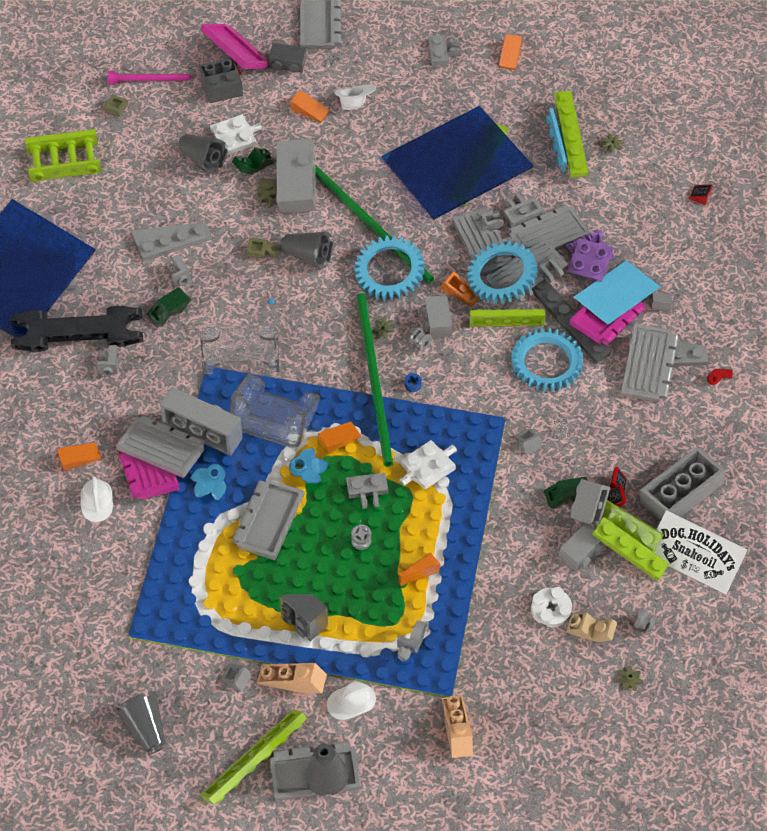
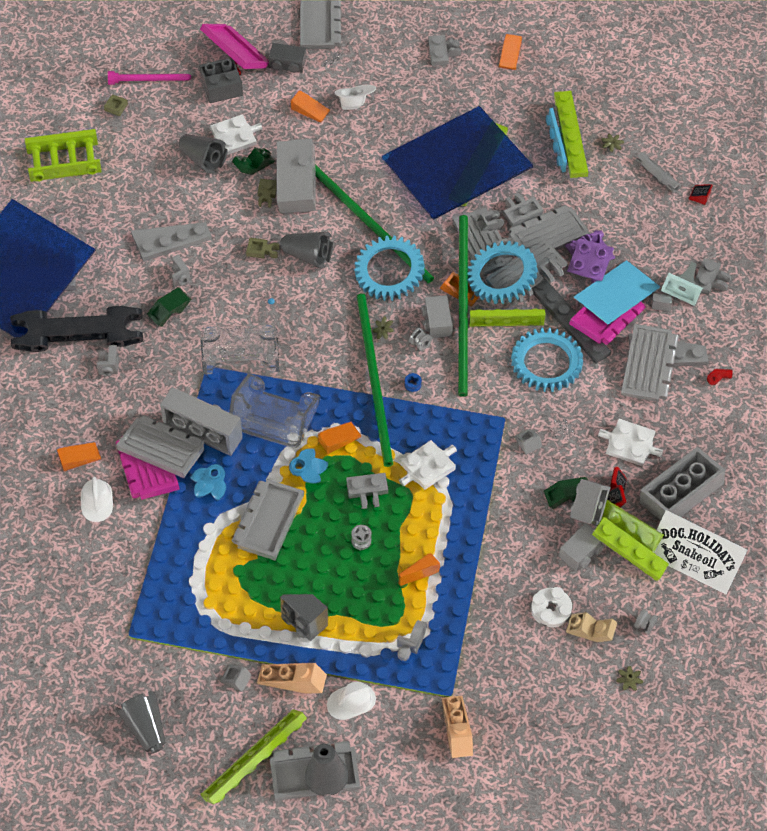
none -> green piece [458,215,468,397]
none -> white plate [598,419,663,467]
none -> light grey pin [636,152,681,193]
none -> light aqua piece [661,262,703,306]
none -> light grey hinge [694,258,732,295]

